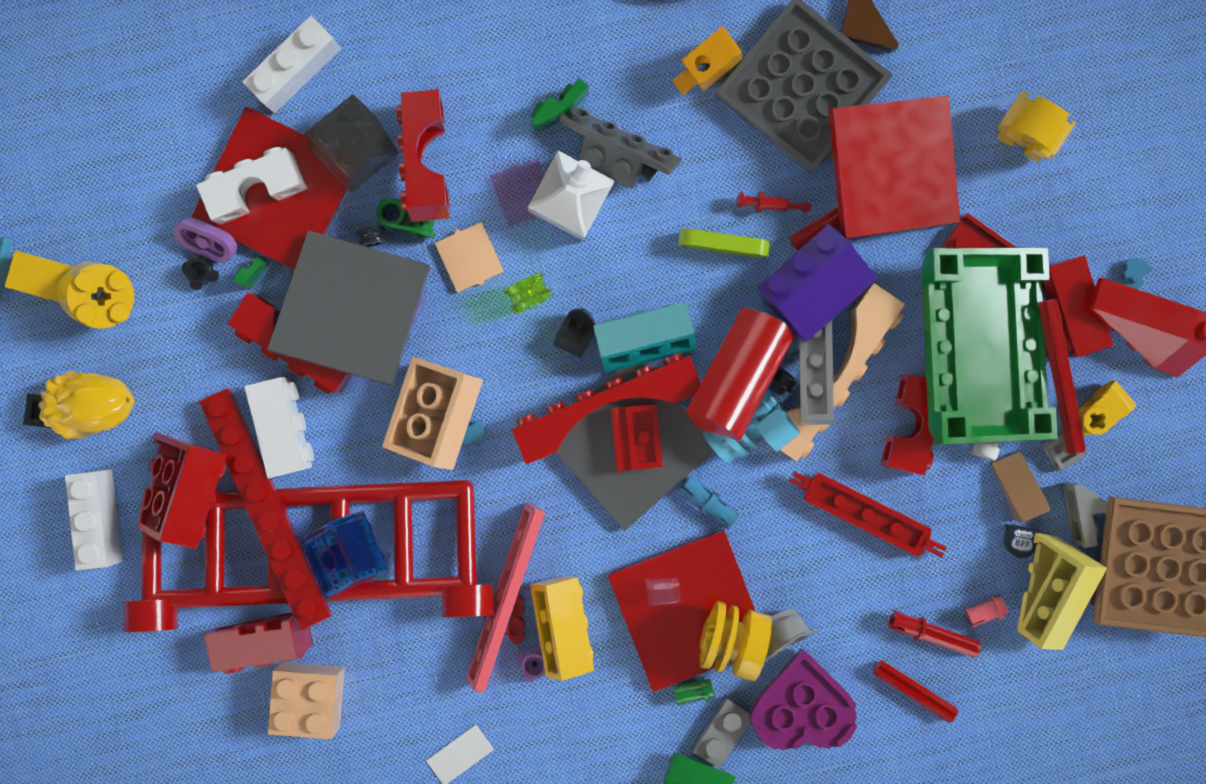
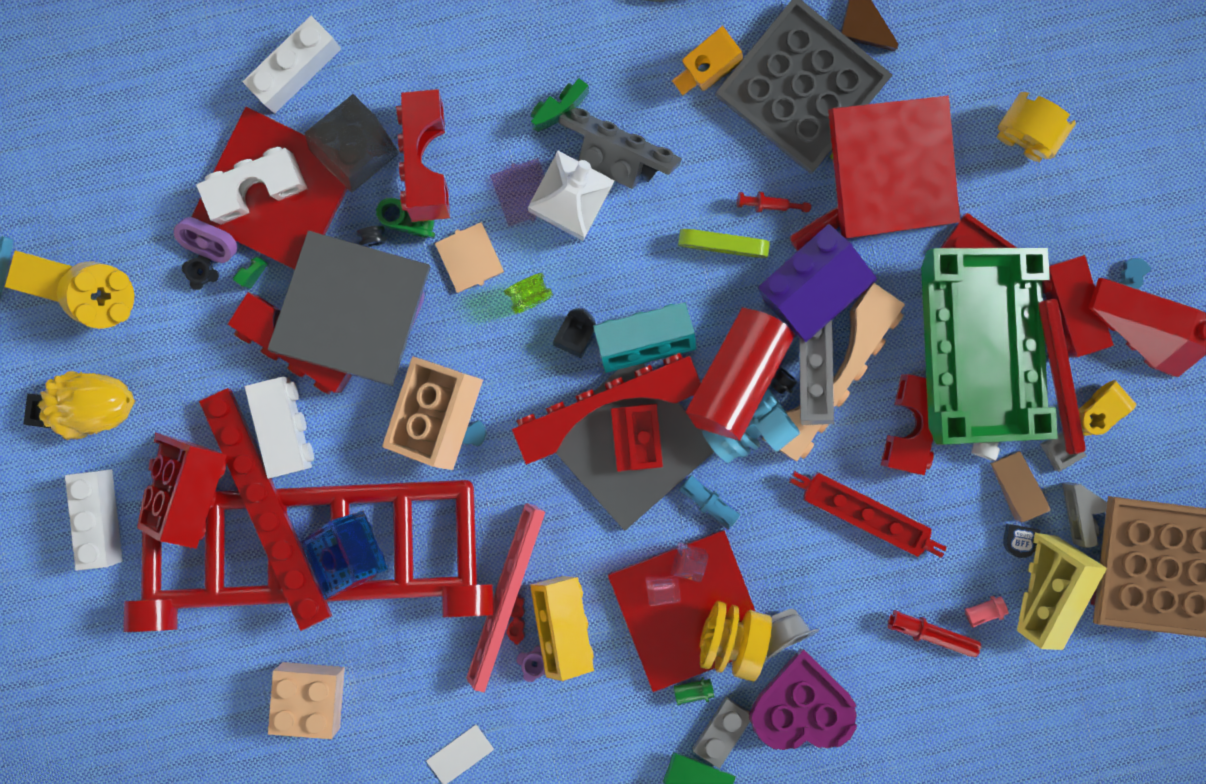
wedge [204,612,313,674] -> none
red axle [873,660,958,723] -> none
none -> clear pink leg [670,542,708,583]

